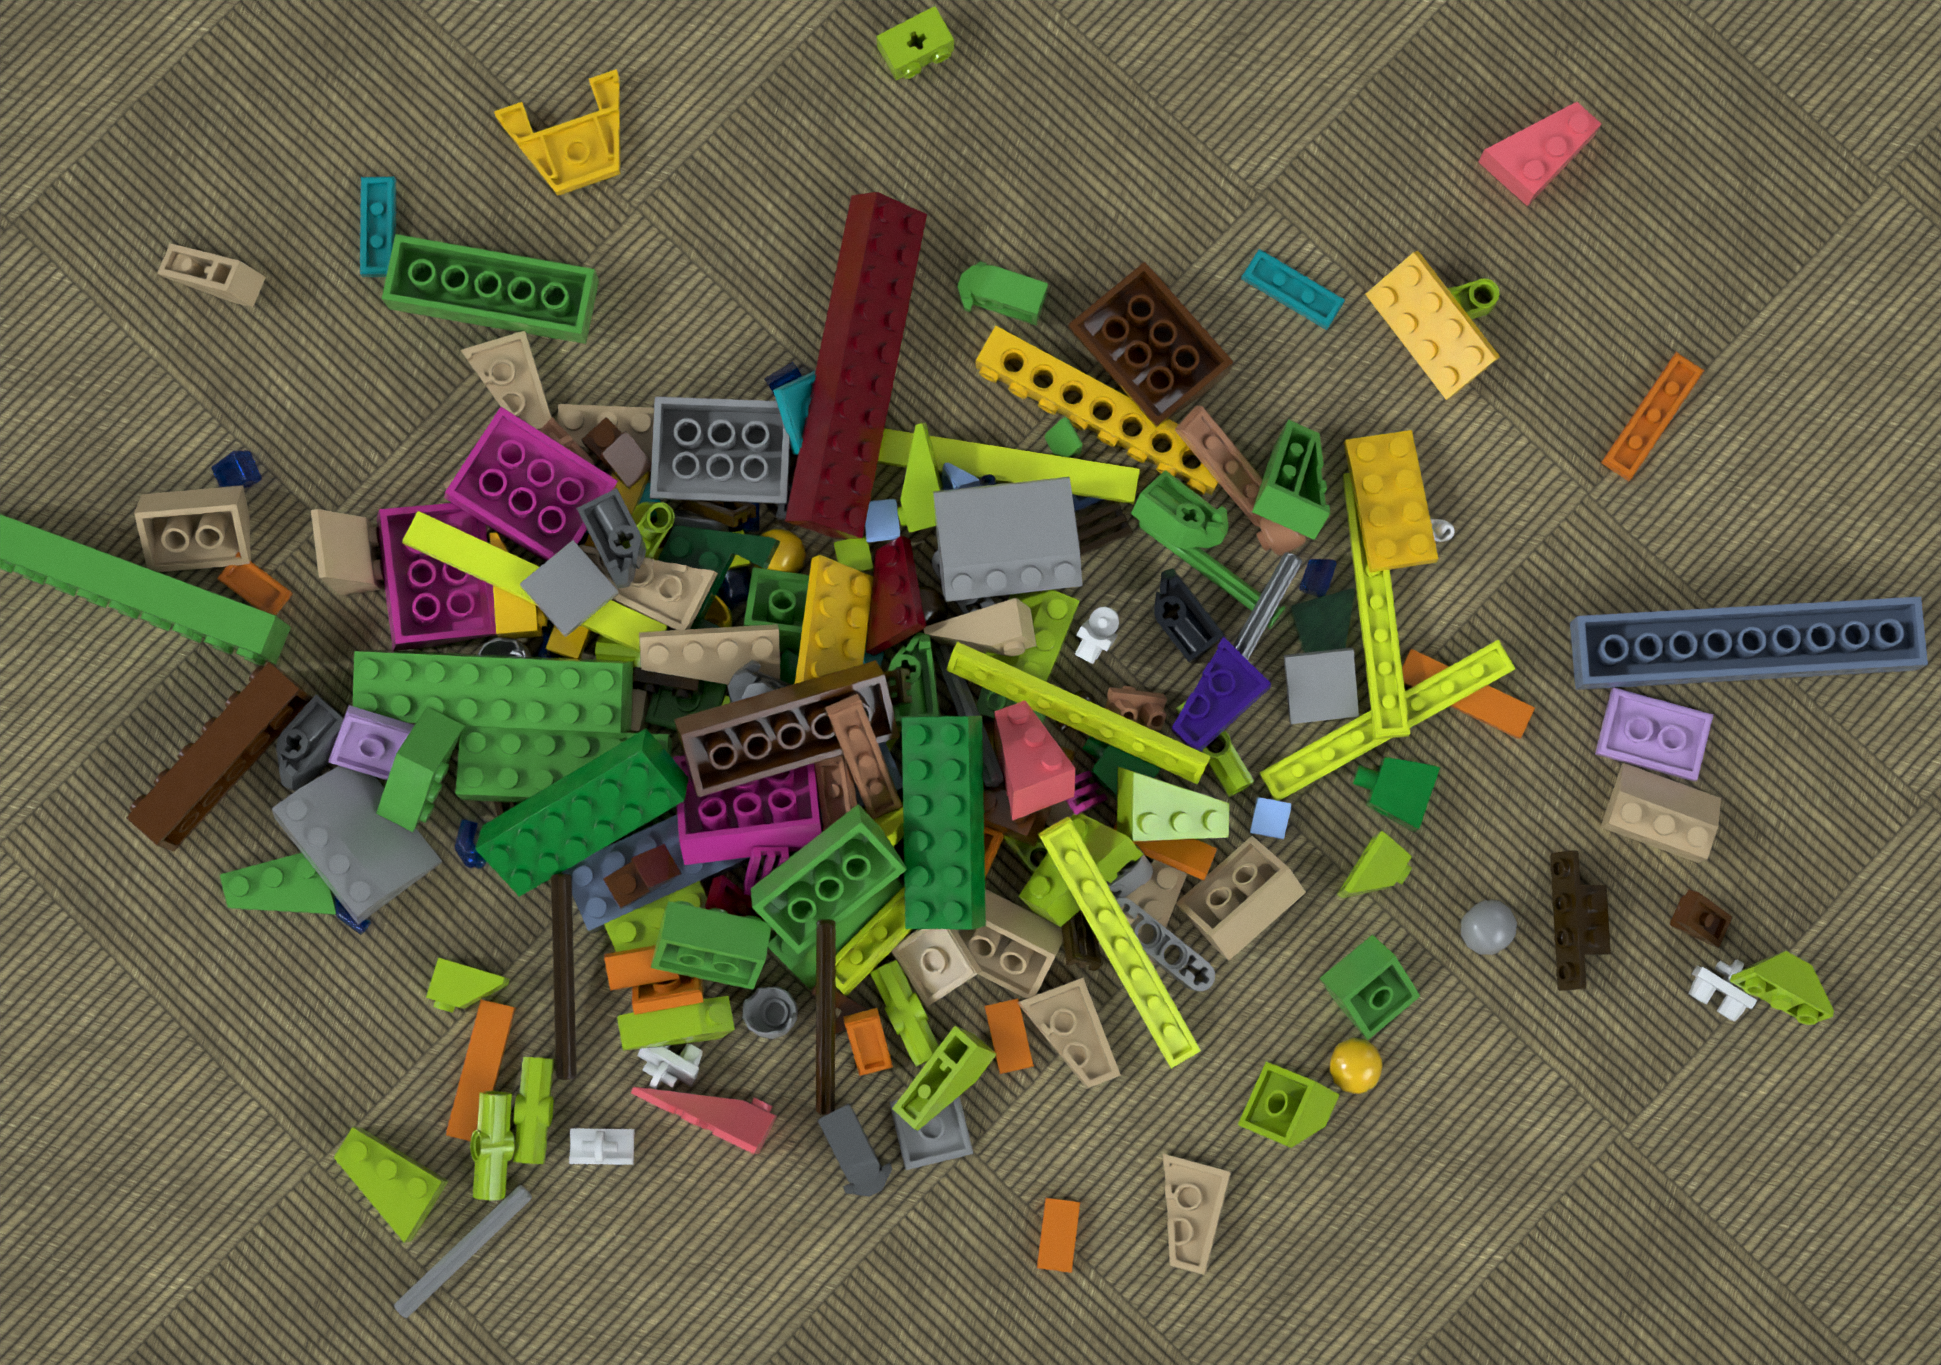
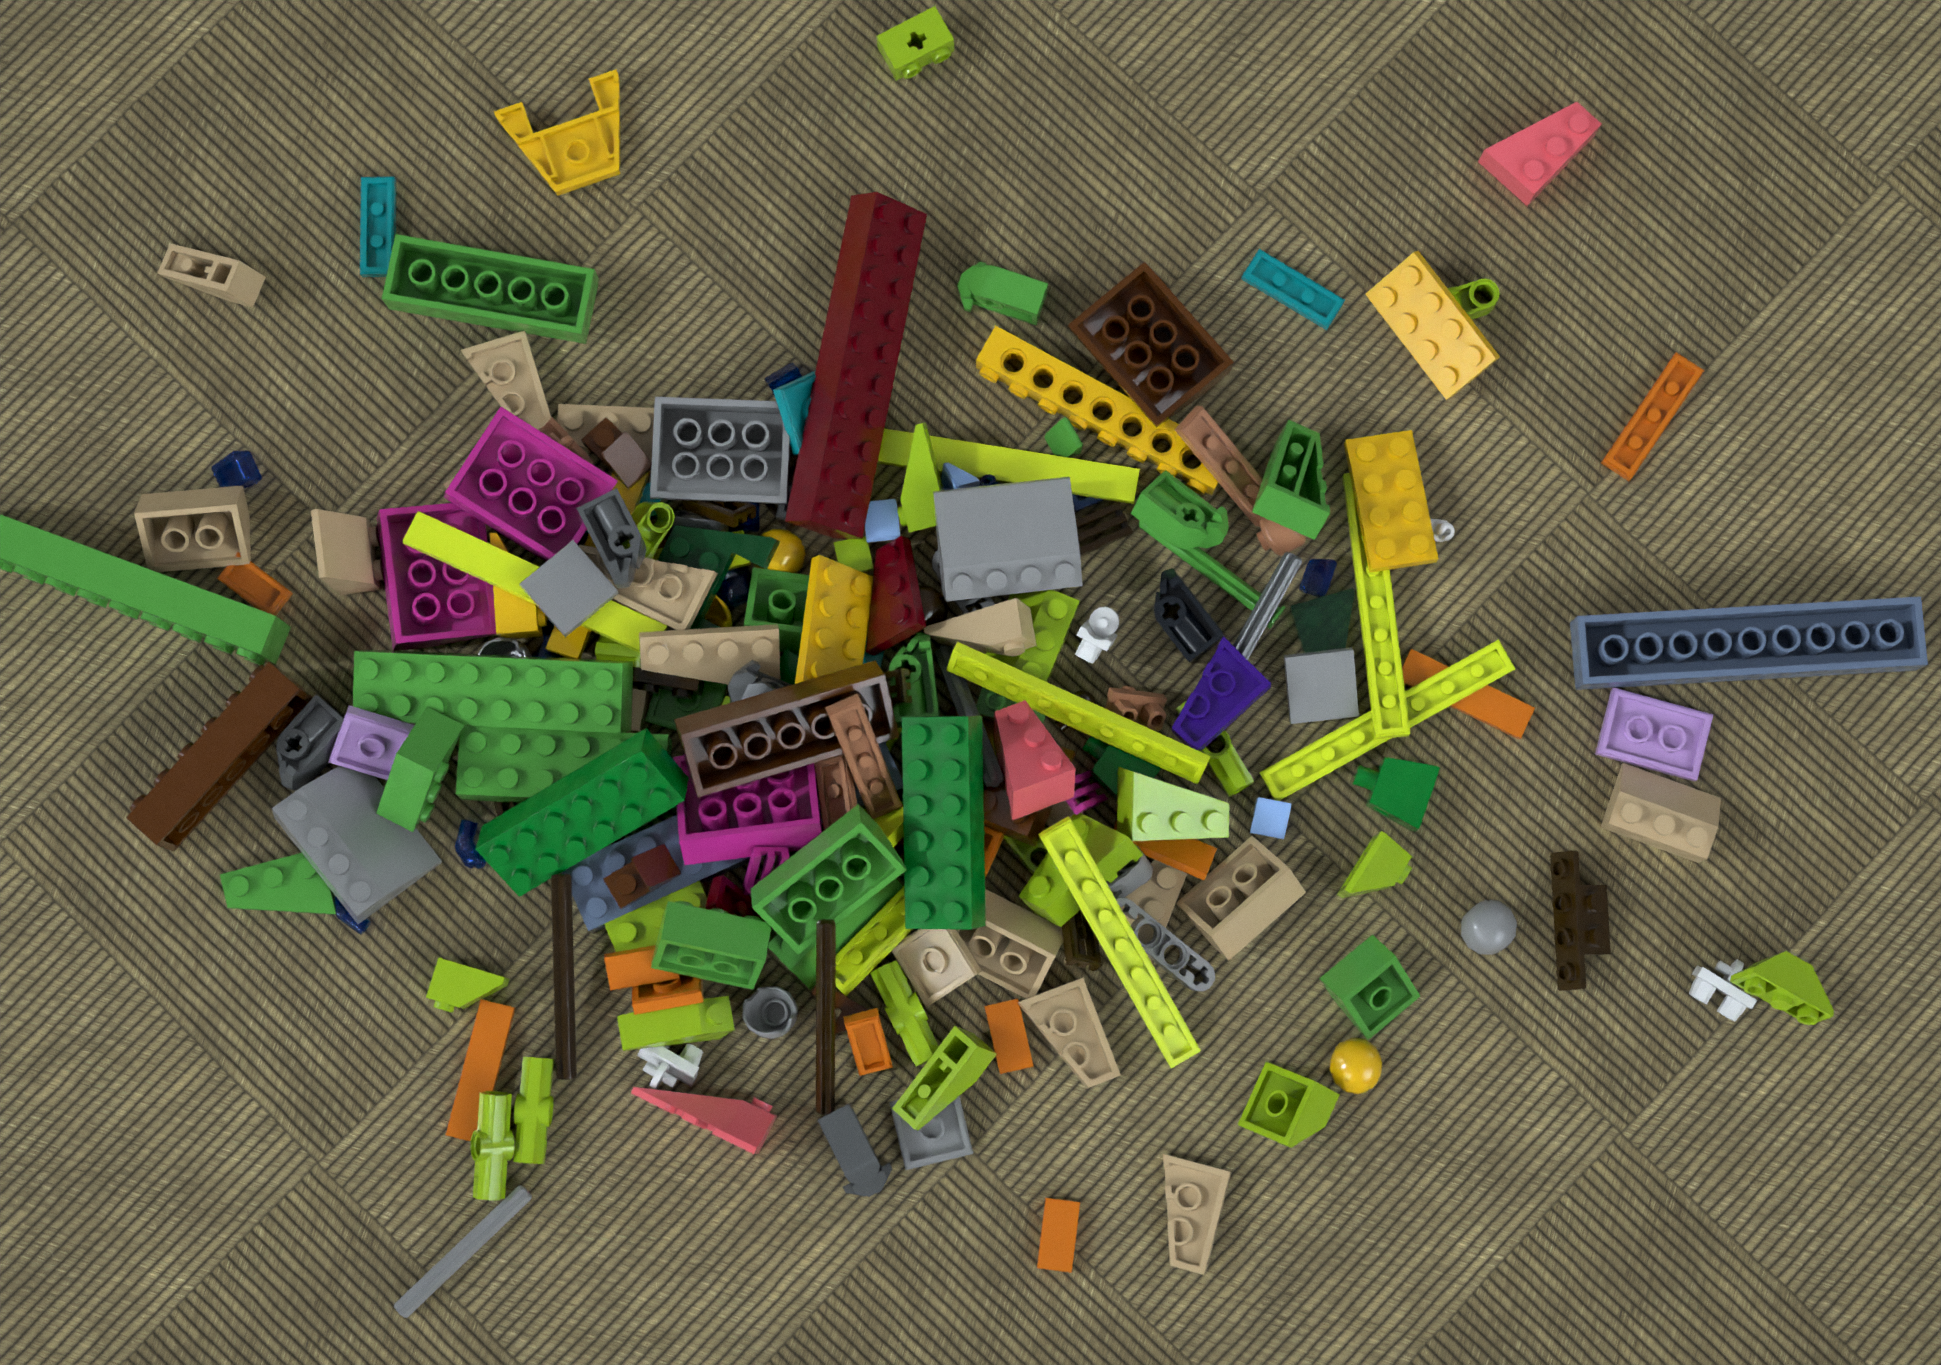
lime wedge [334,1127,448,1243] -> none
white hips [569,1128,635,1165] -> none
reddish brown slope [1670,889,1732,948] -> none

